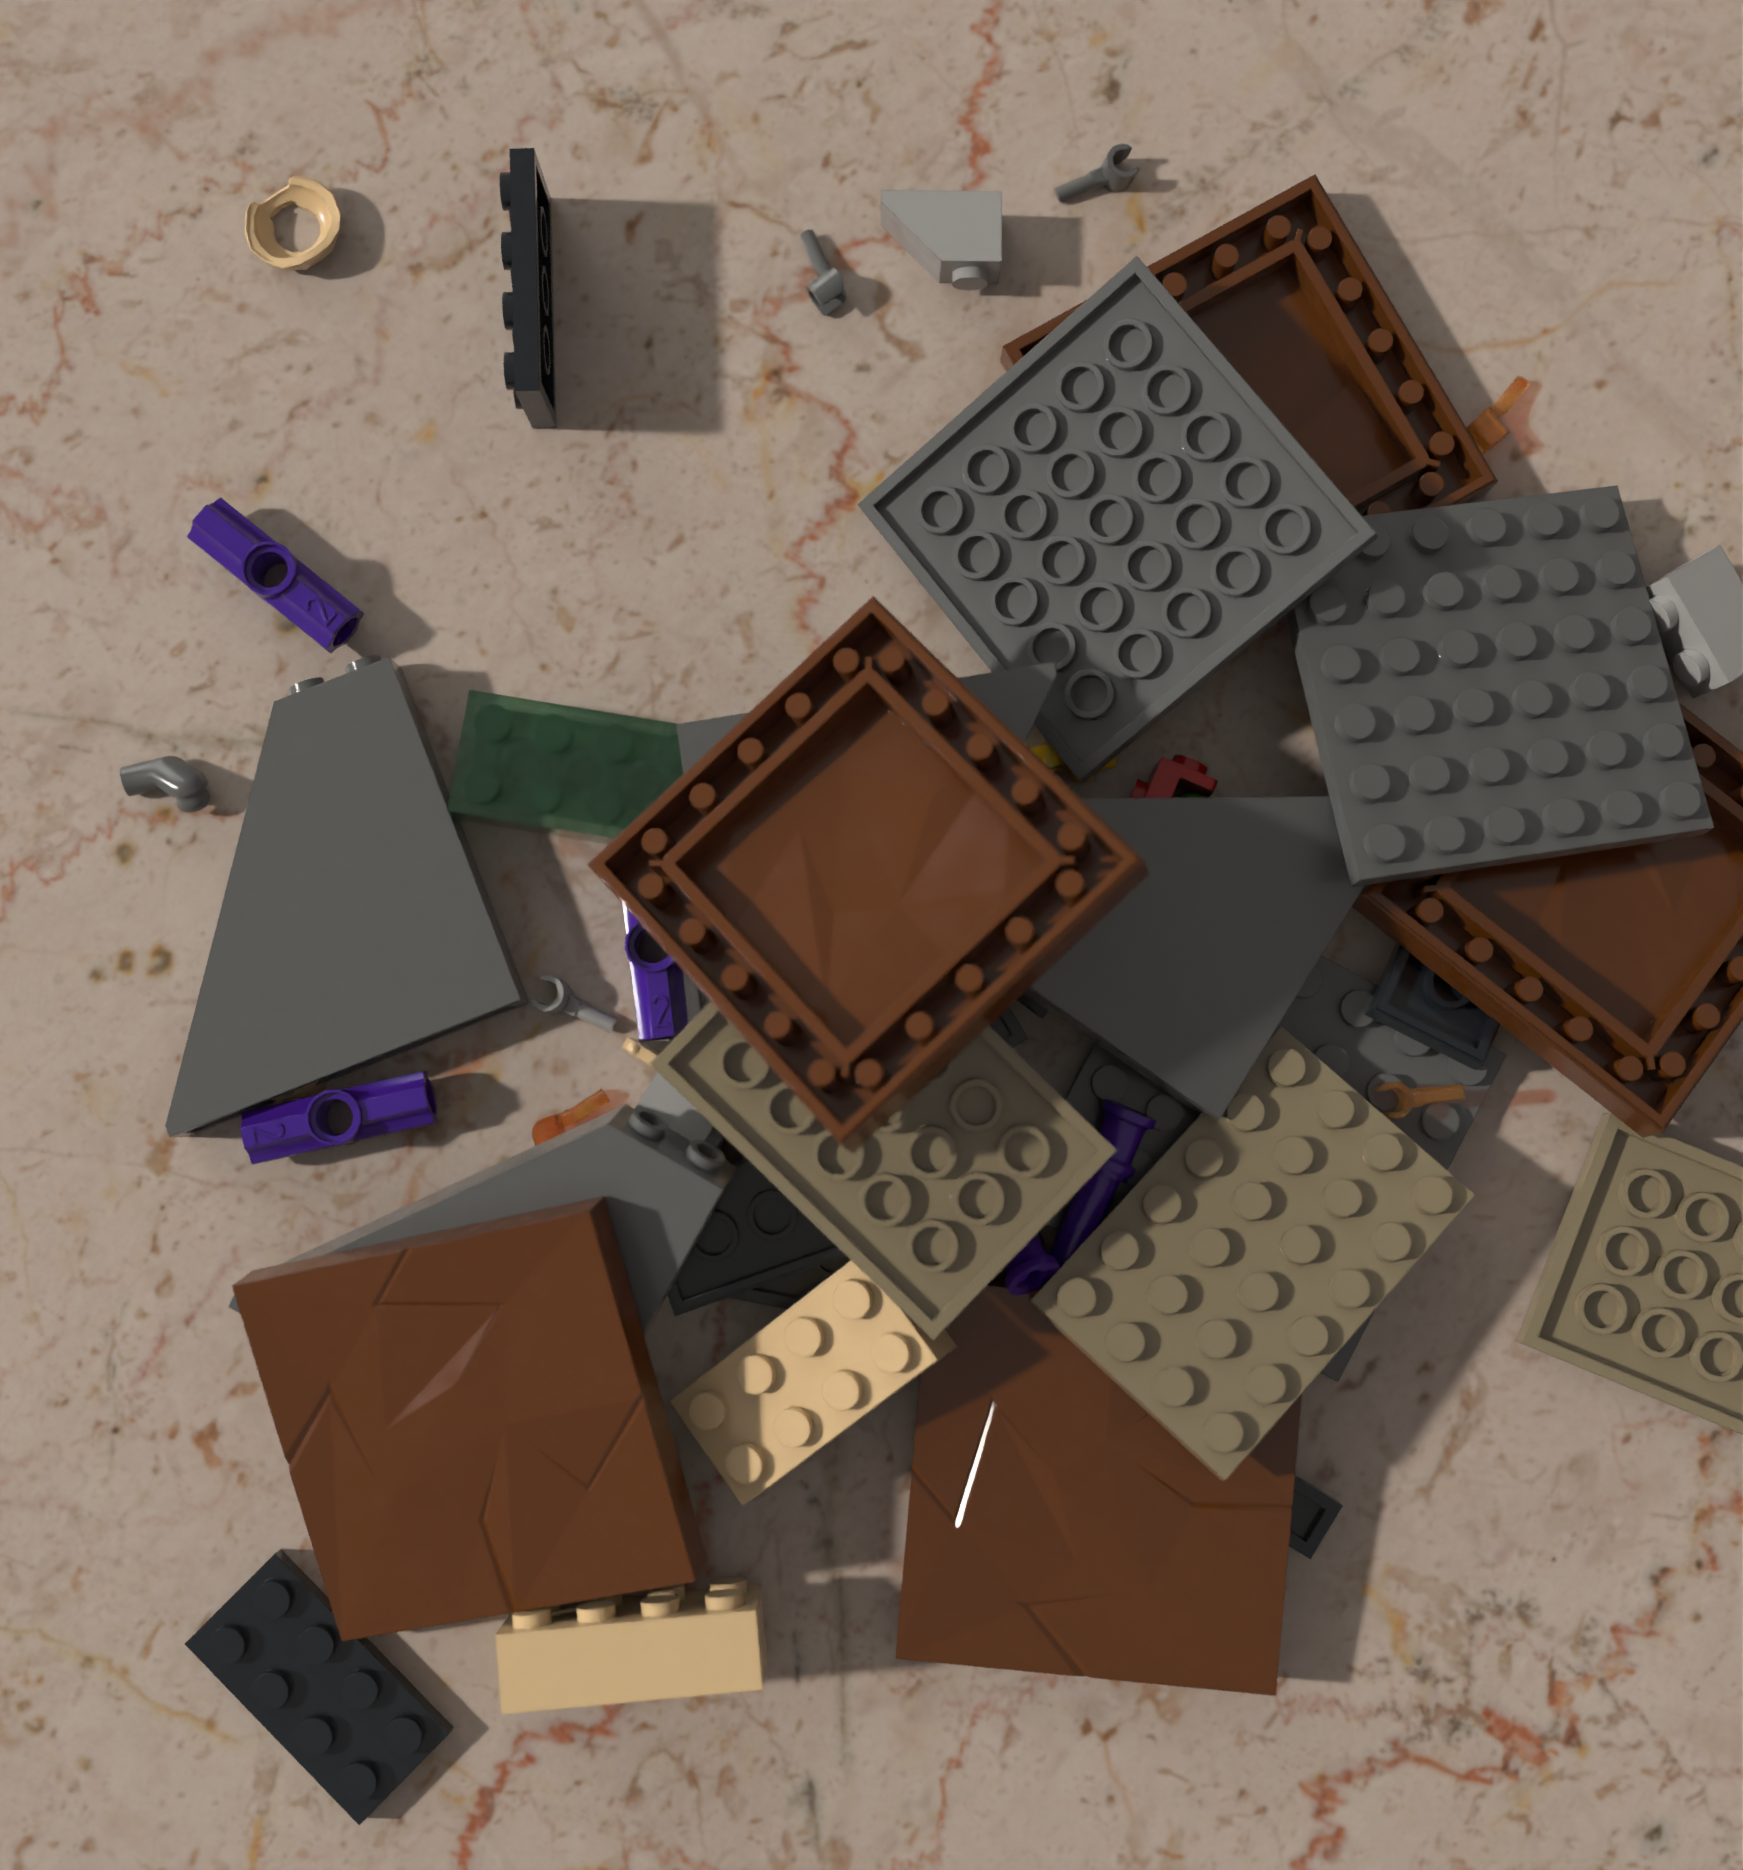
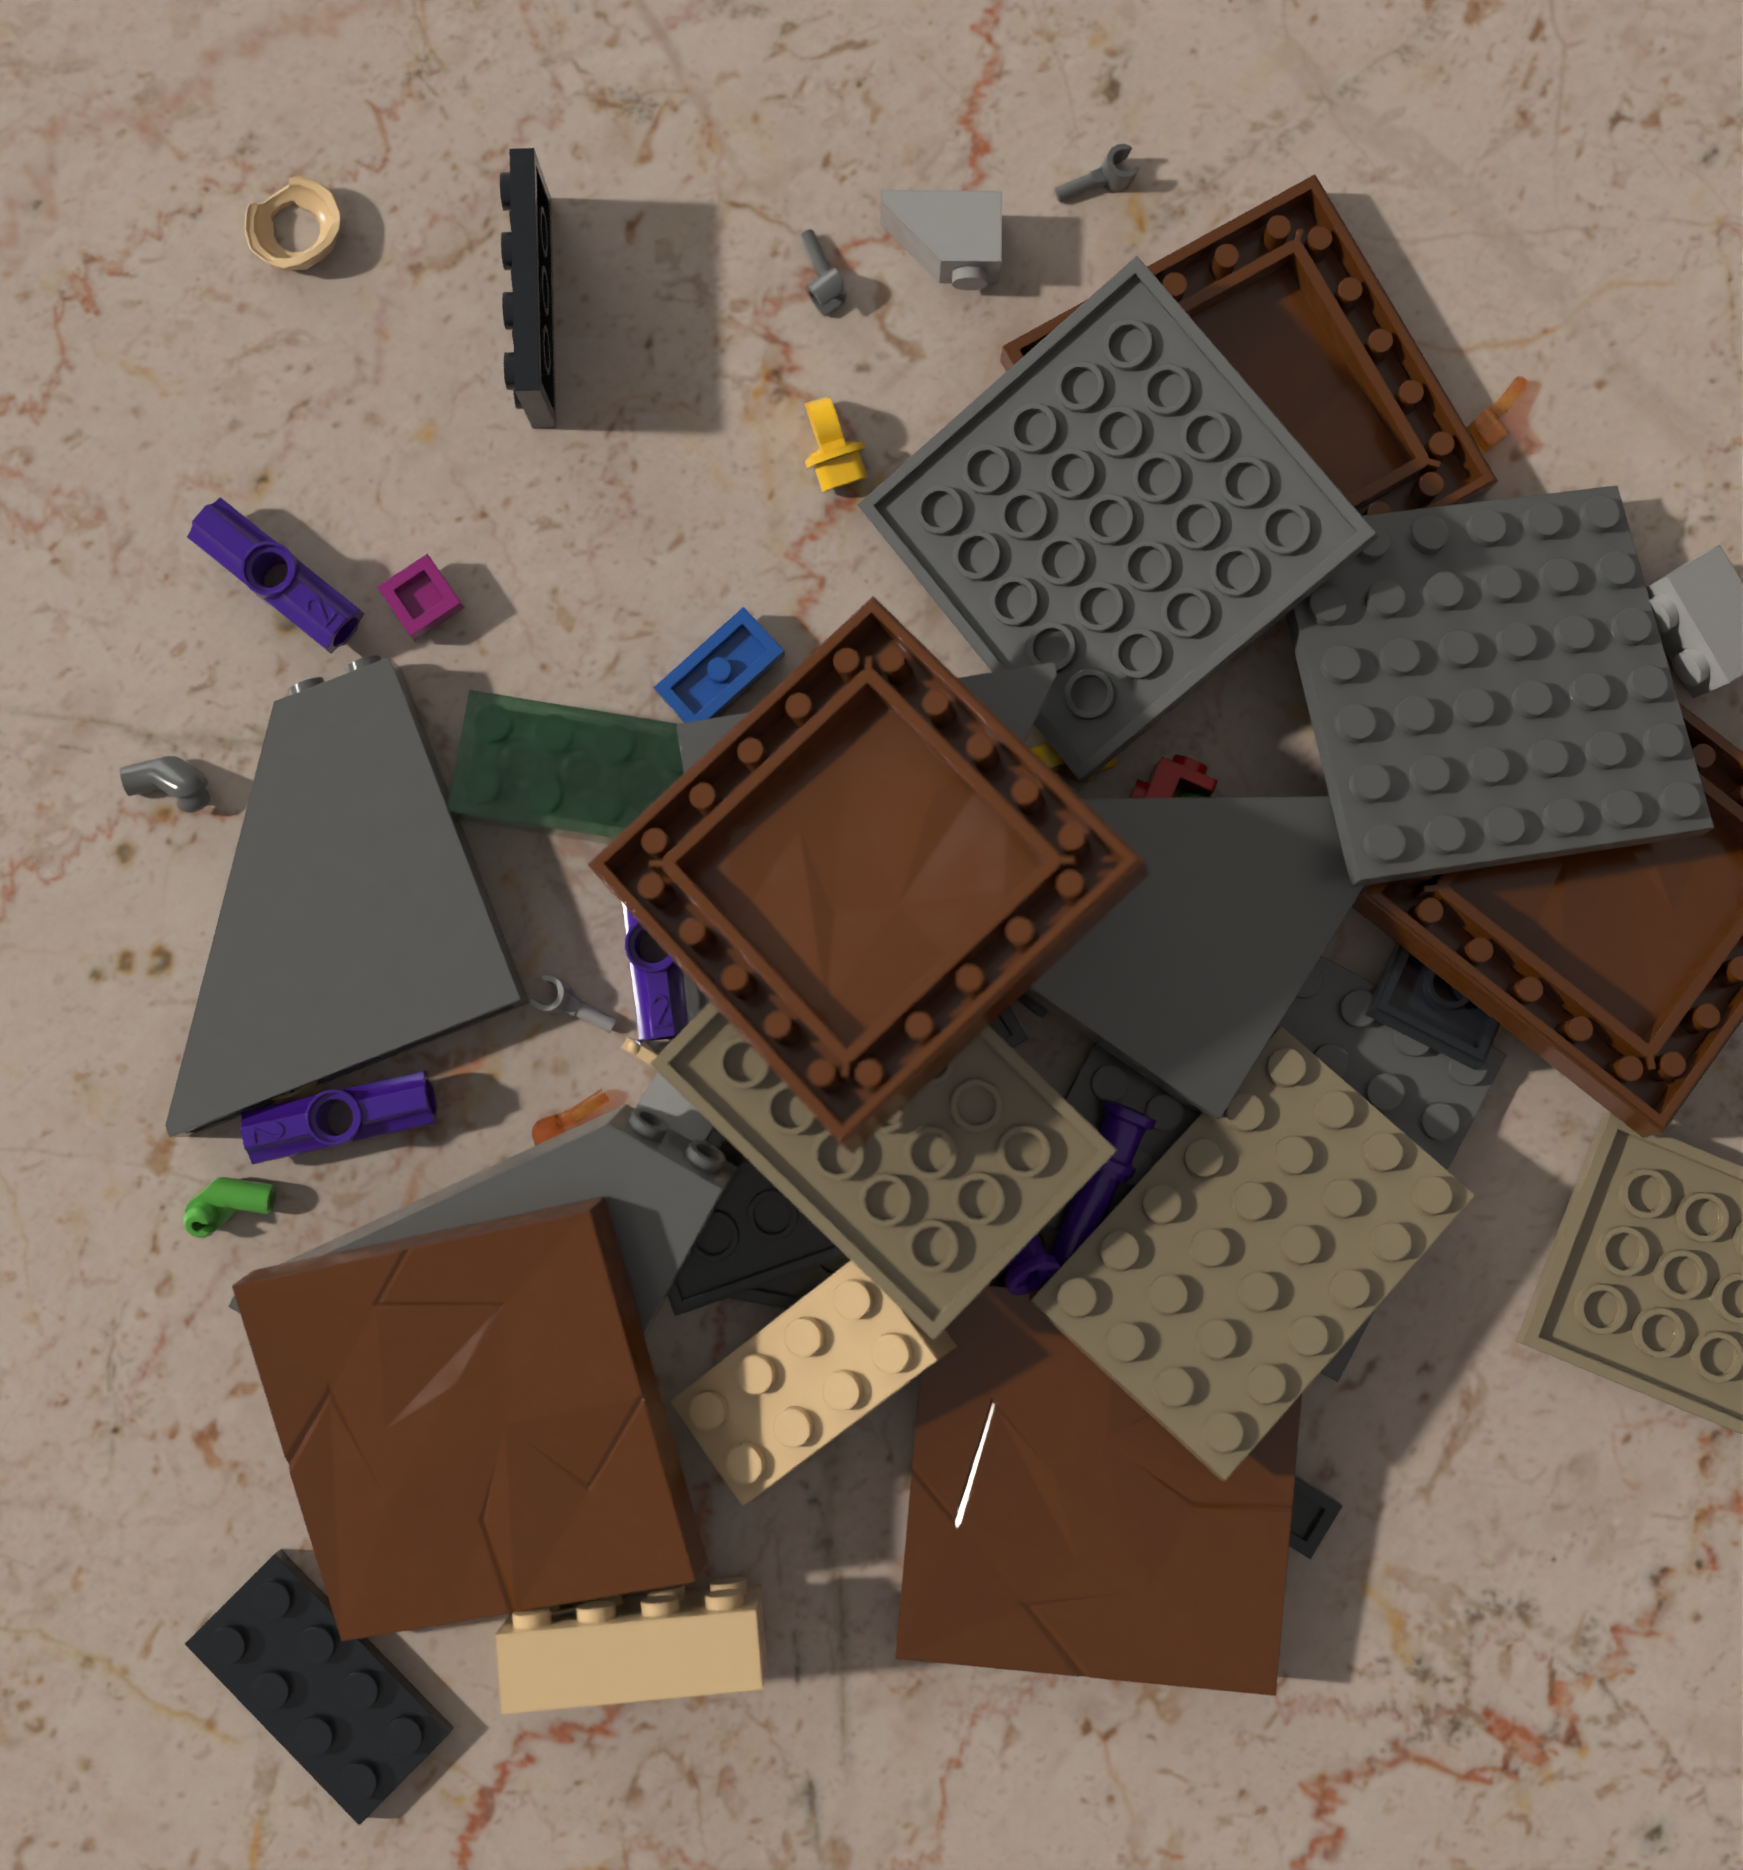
clear orange hand [1372,1082,1465,1119] -> none
none -> bright green arm [183,1177,276,1238]
none -> magenta plate [377,554,465,641]
none -> blue plate [653,607,785,723]
none -> yellow piece [804,396,867,492]

